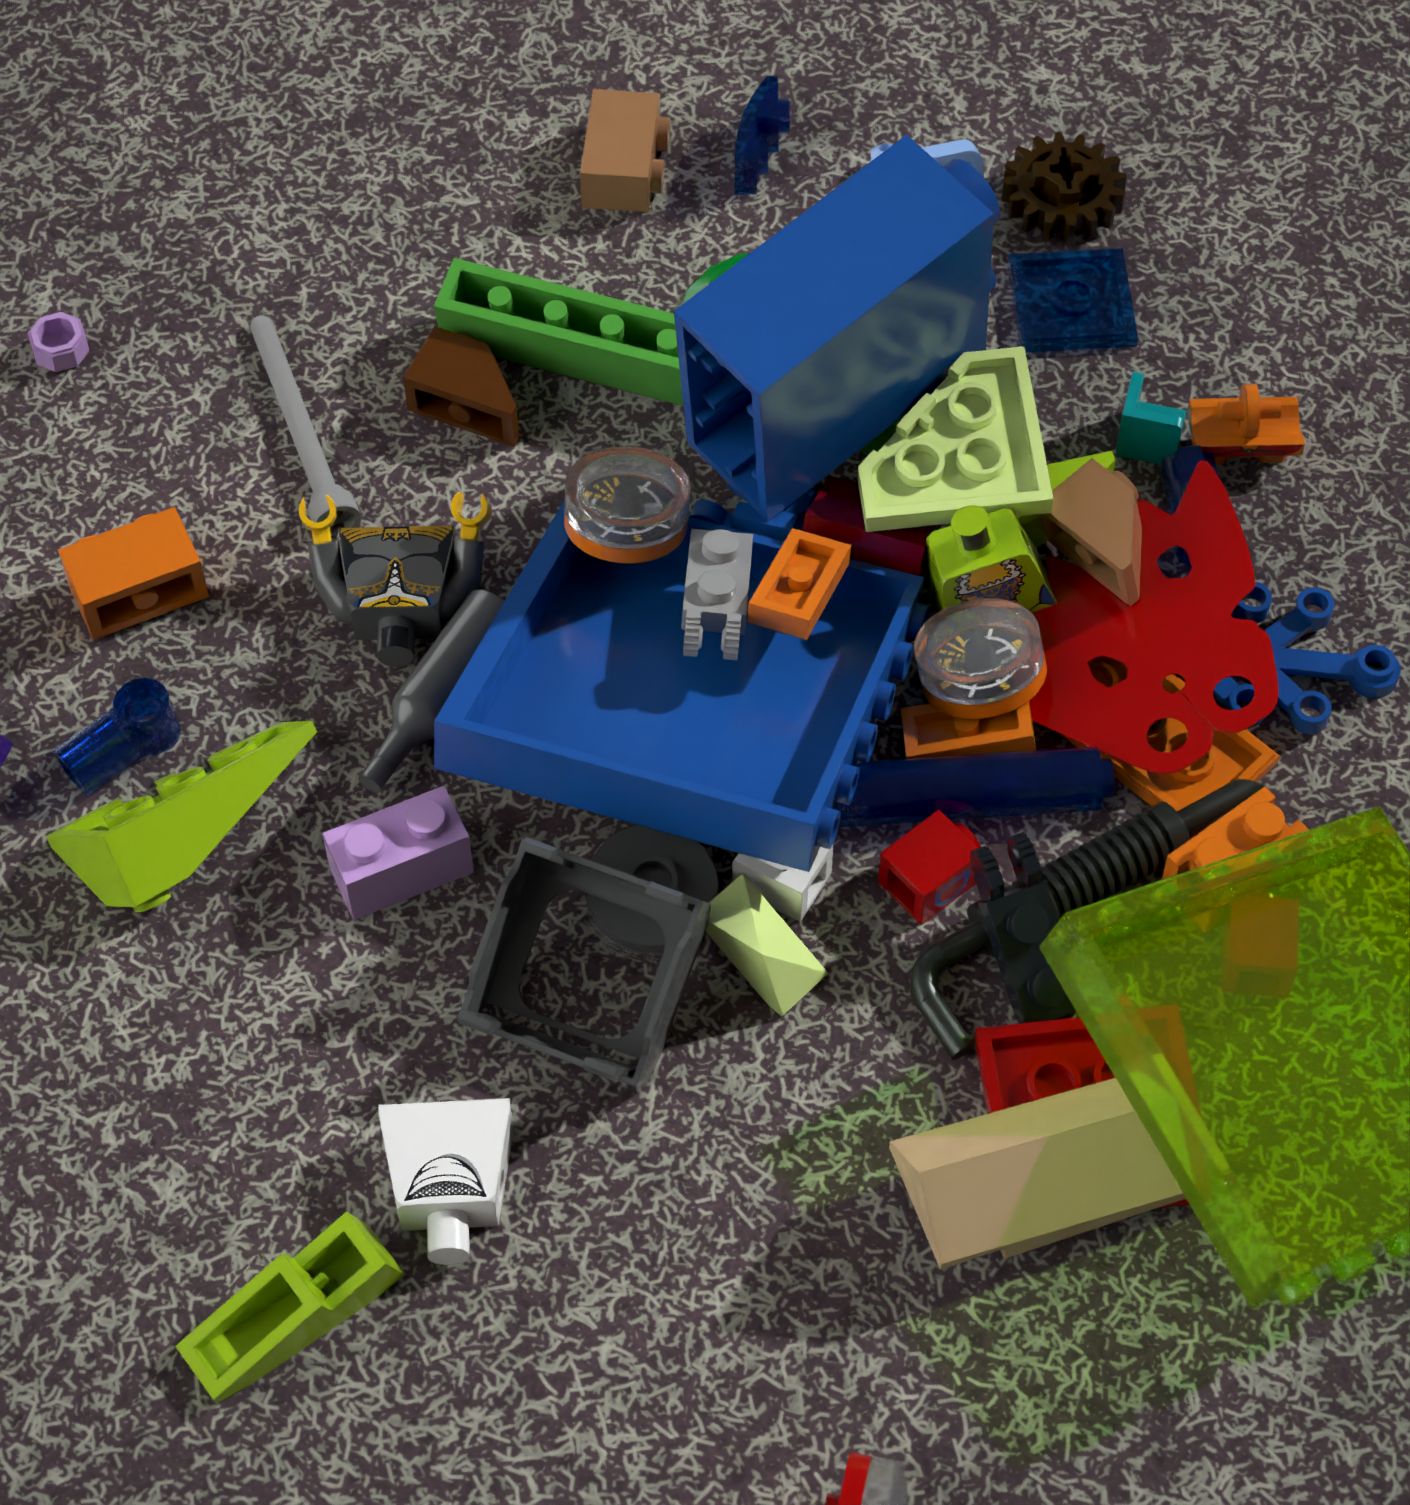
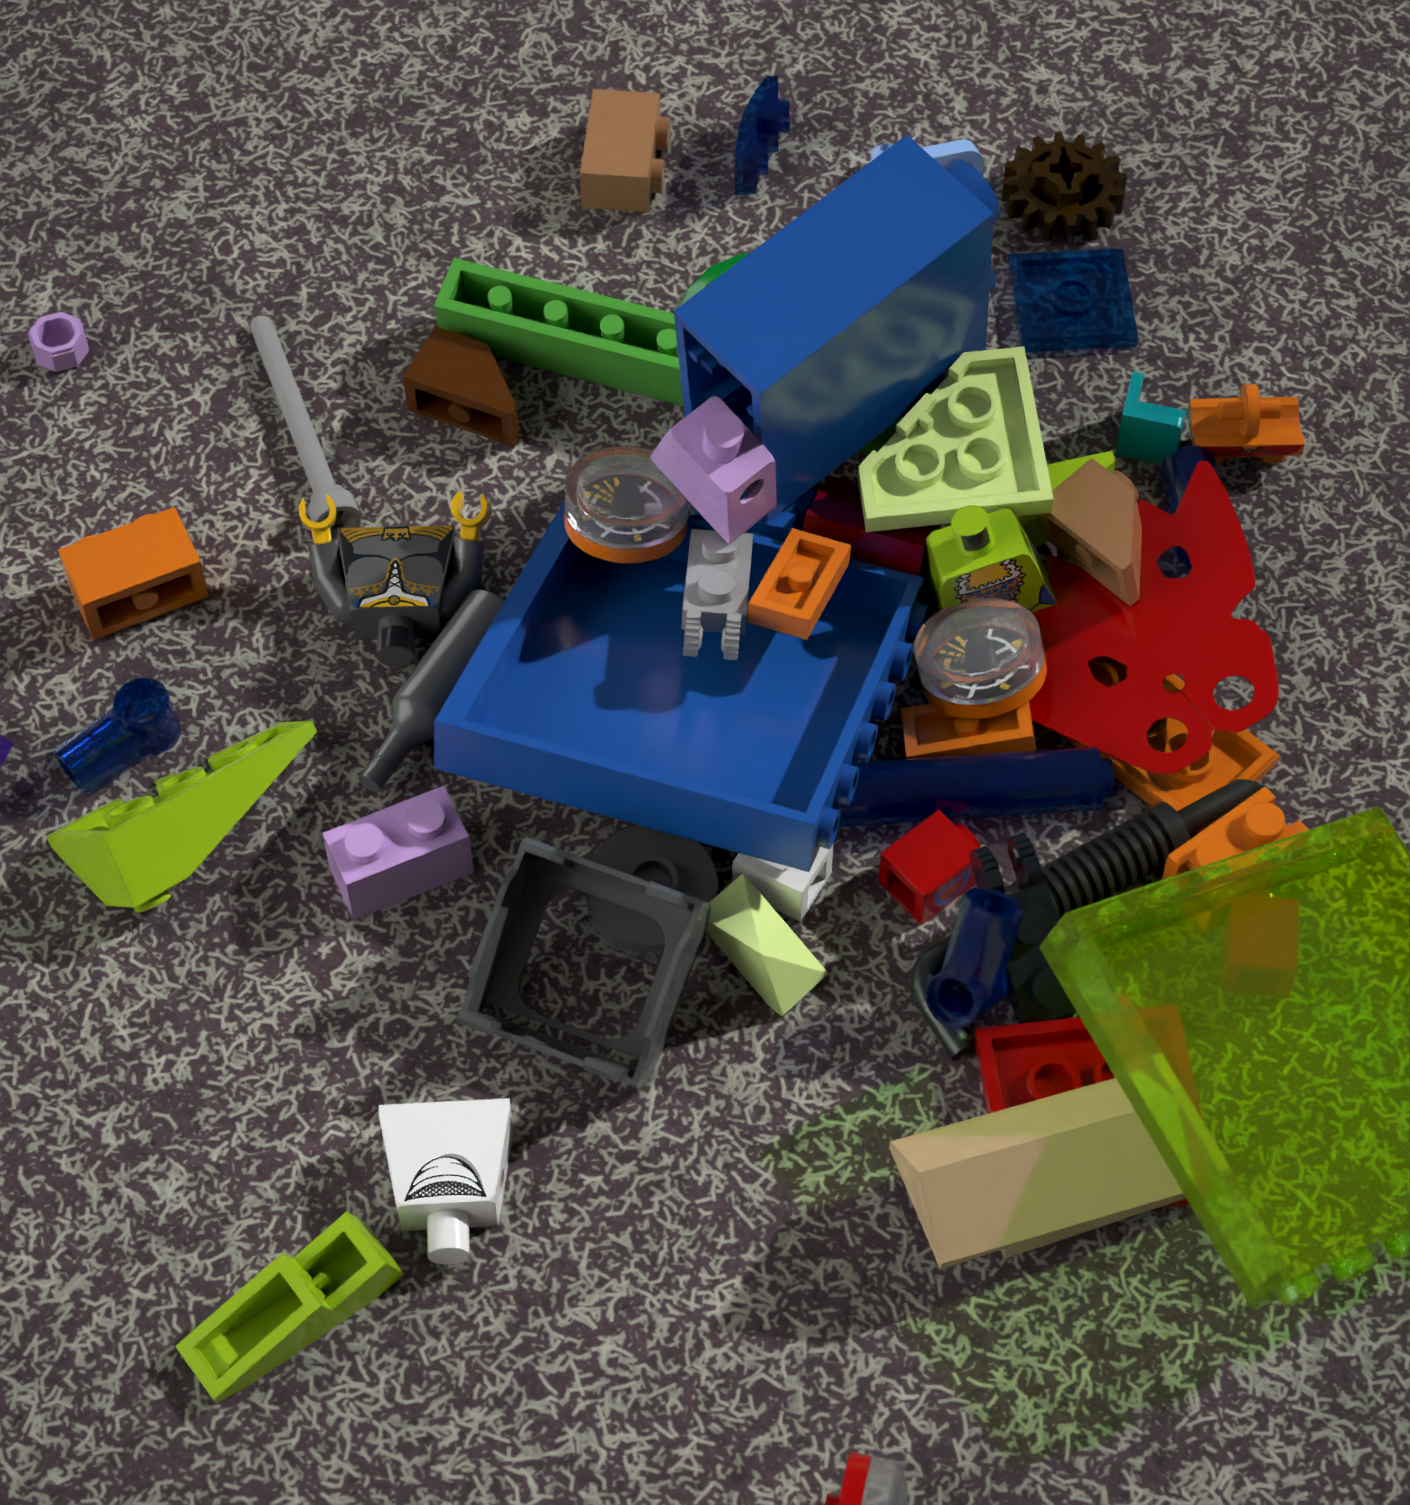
blue plant [1175,582,1400,734] -> none
none -> lavender torso [650,395,777,545]
none -> clear blue piece [925,887,1024,1029]

